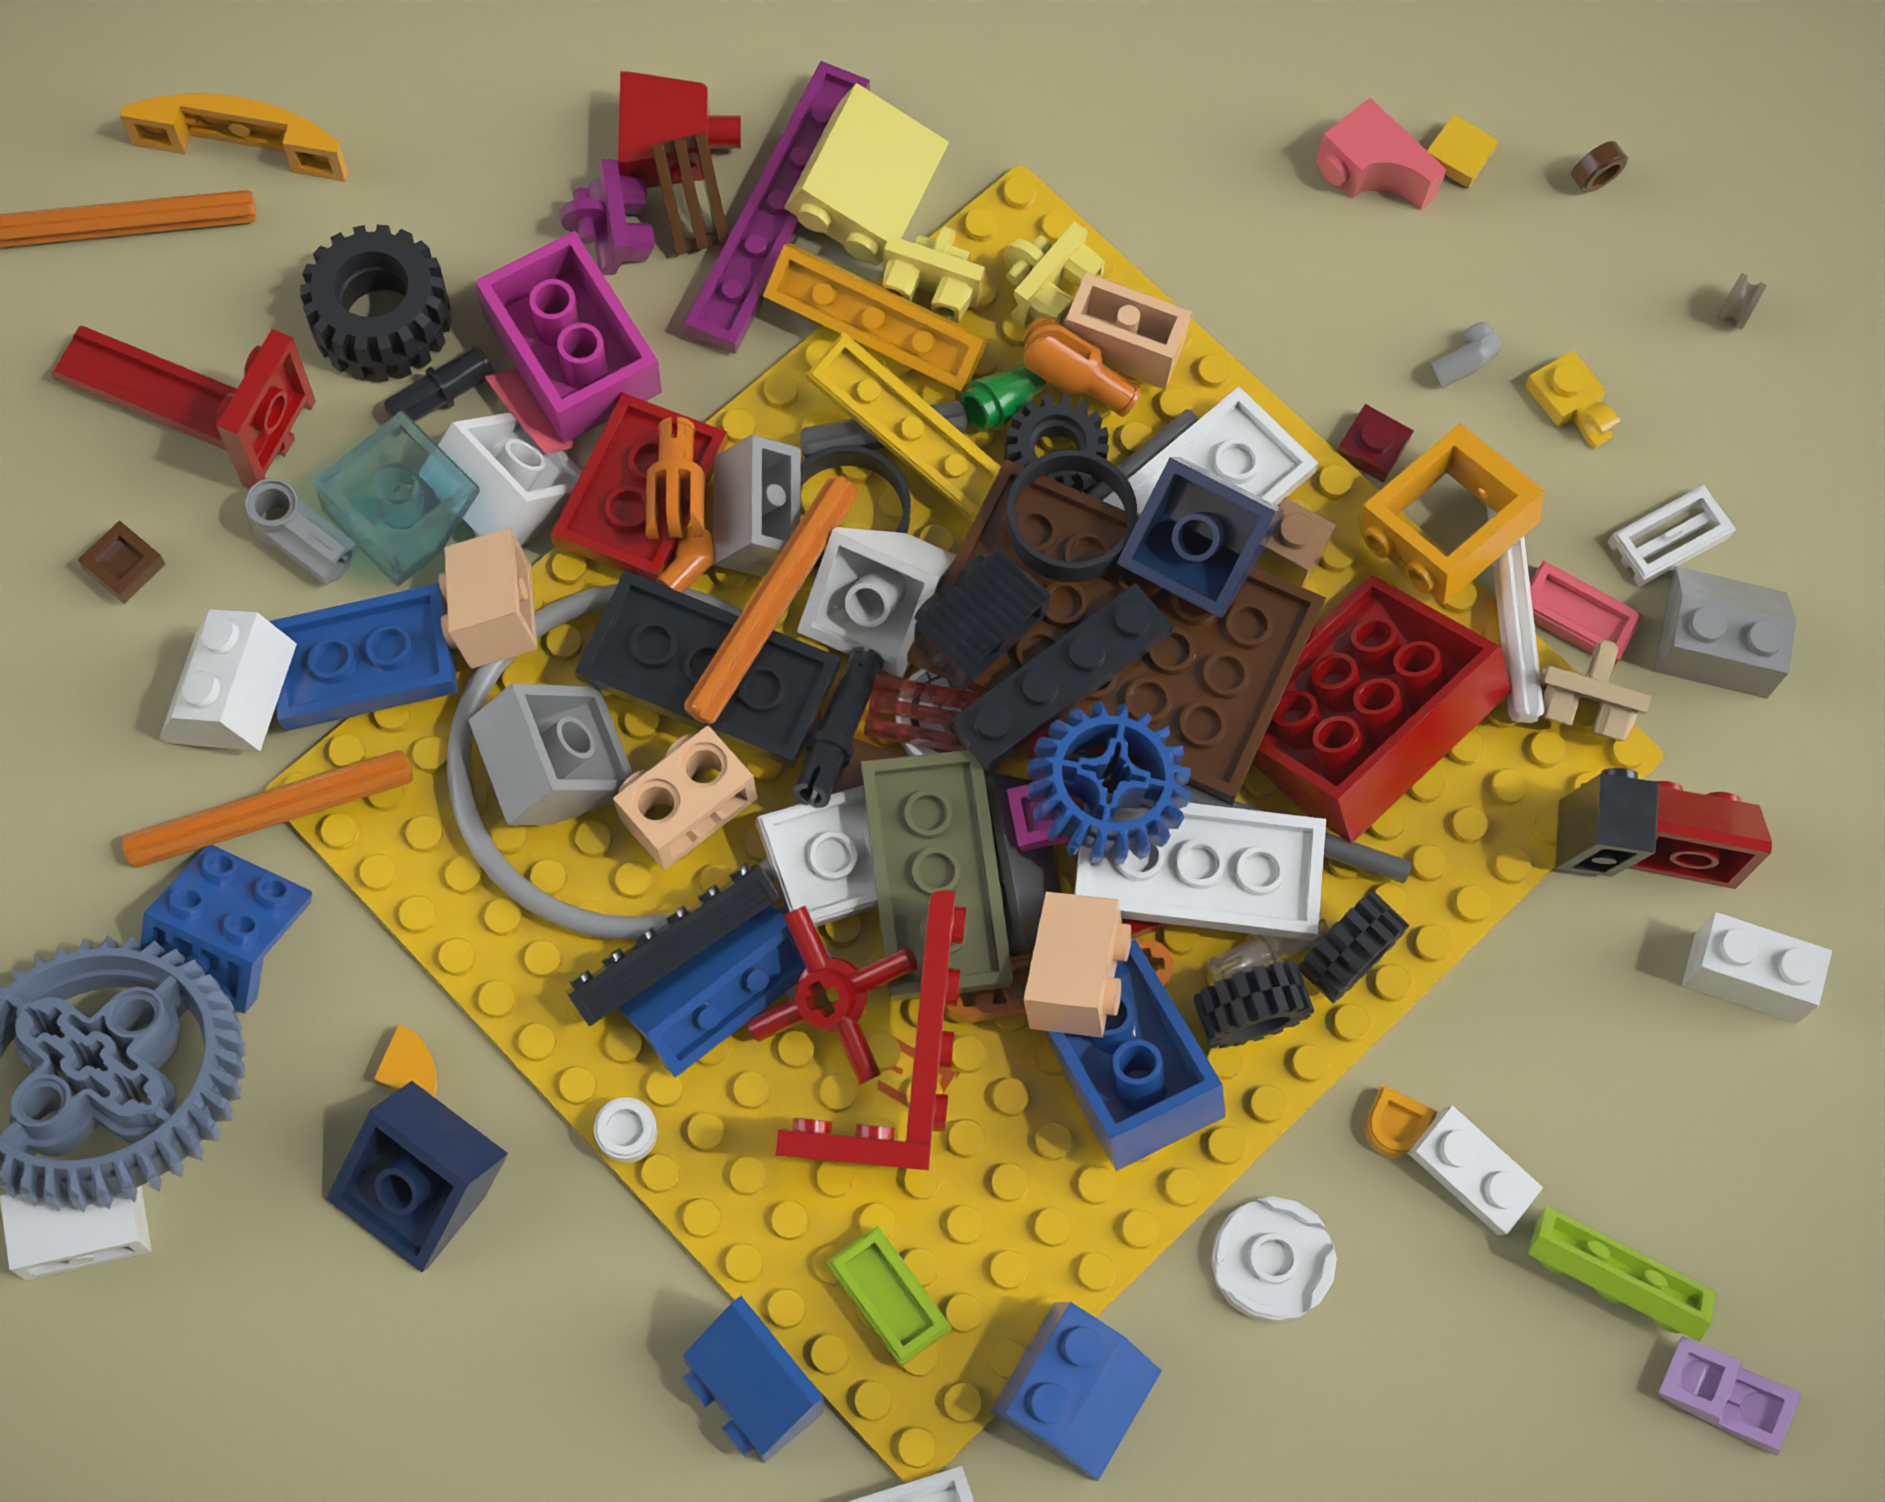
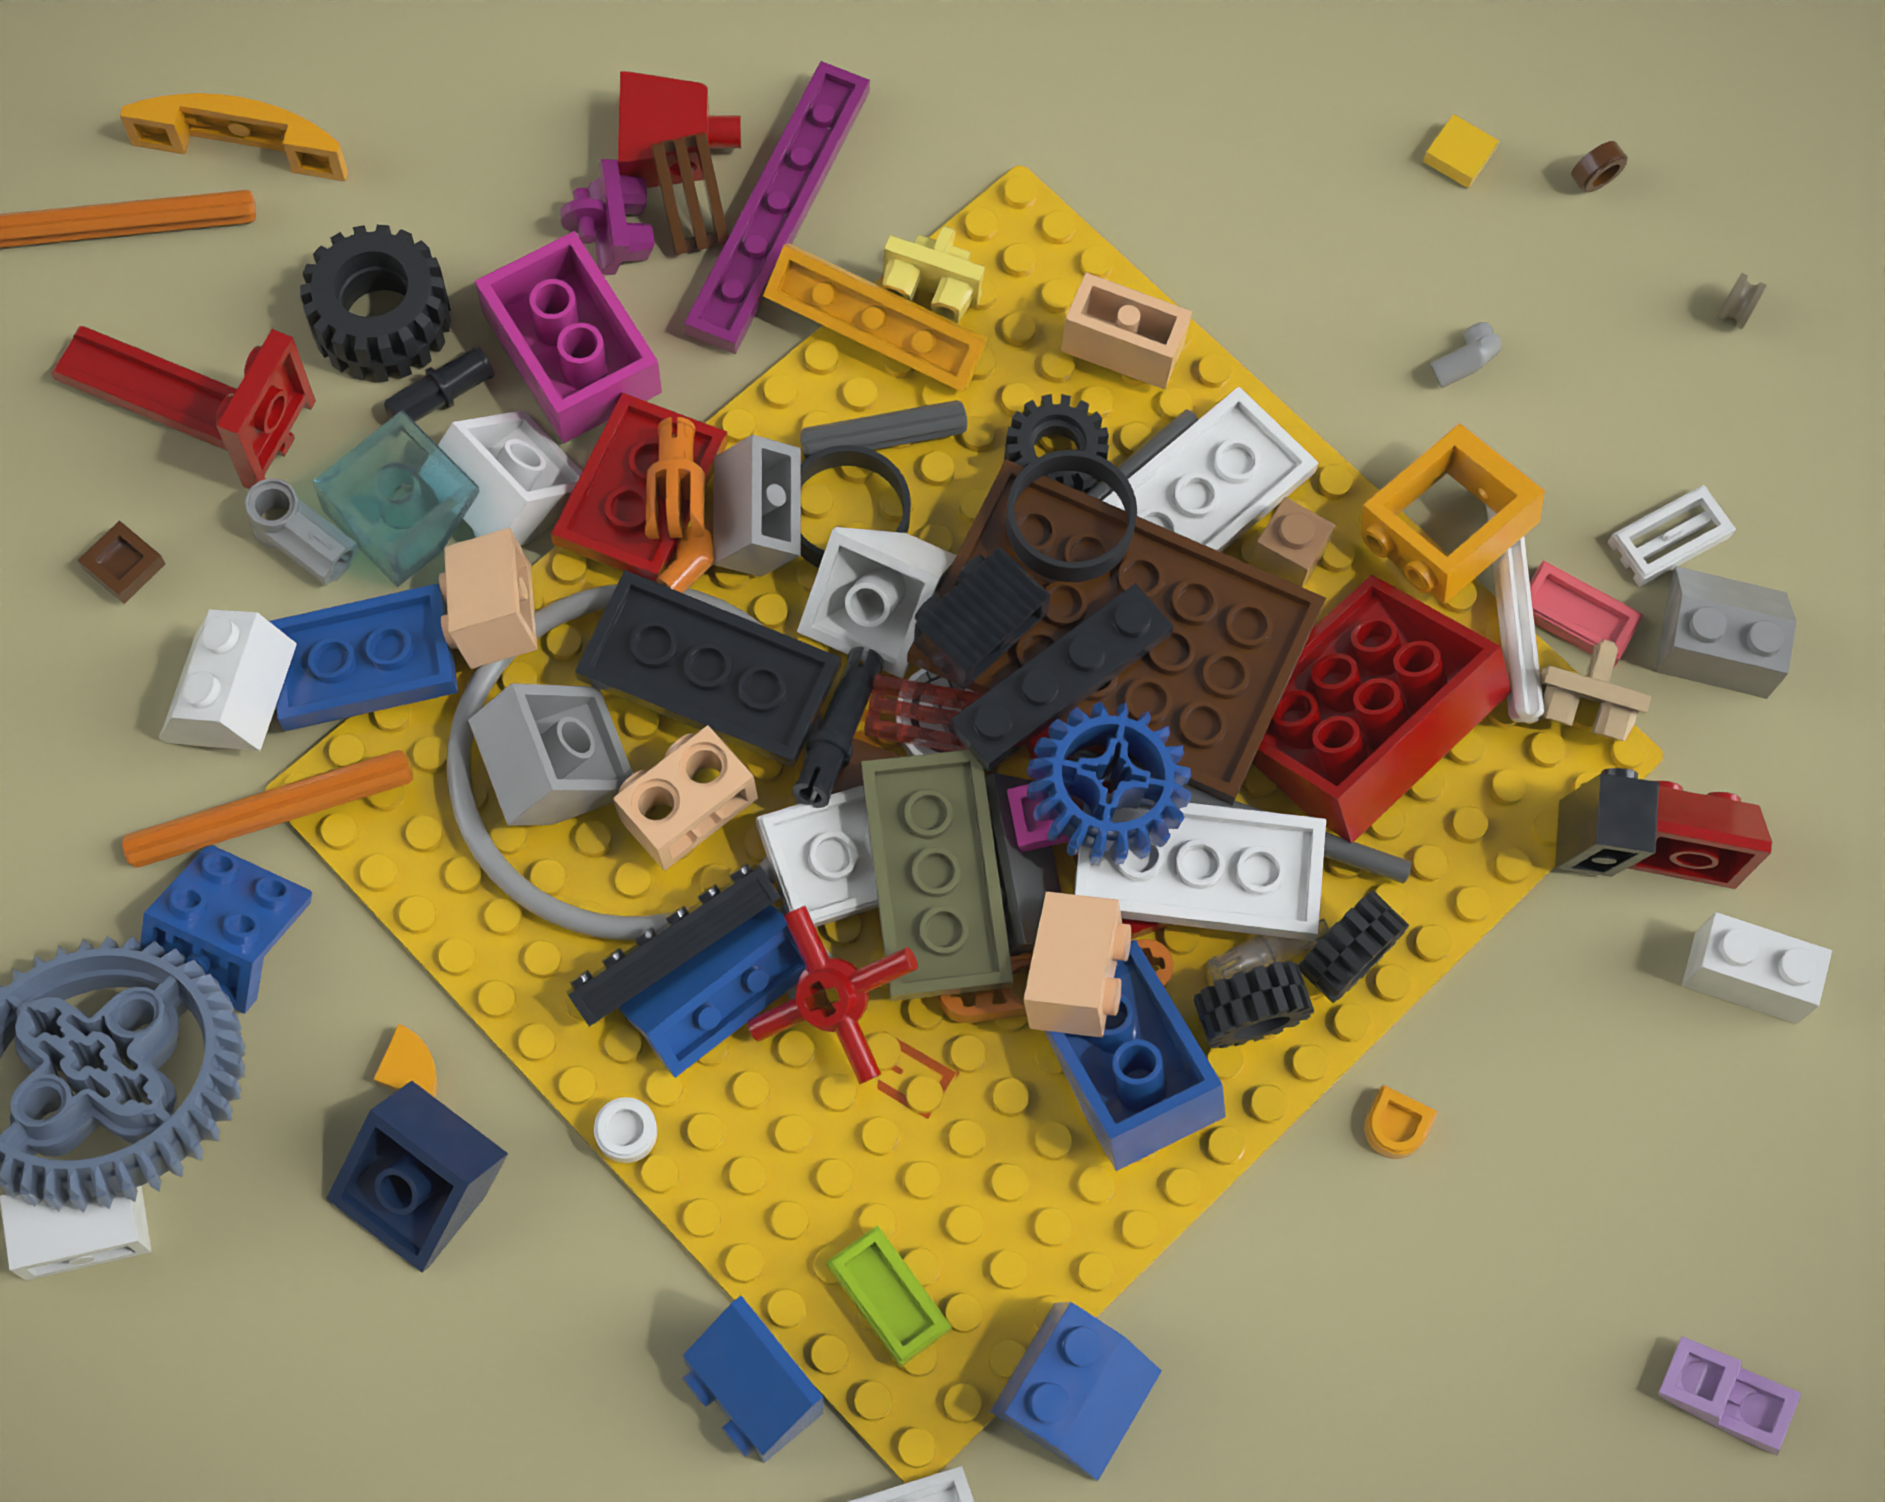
coral sticker [485,369,578,454] -> none
orange axle [684,476,858,724] -> none
red bracket [775,890,966,1170] -> none
light yellow brick [784,83,949,266] -> none
yellow tile [806,332,1001,522] -> none
green cone [960,363,1046,432] -> none
light yellow hips [1006,221,1105,327] -> none
orange arm [1024,318,1141,417] -> none
dark blue slope [1116,457,1284,618] -> none
white tile [1211,1196,1337,1324] -> none
coral arch [1315,98,1446,210] -> none
dark red plate [1337,404,1414,483] -> none
white plate [1408,1105,1543,1235] -> none
yellow plate [1525,350,1620,449] -> none
lime plate [1528,1205,1716,1342] -> none

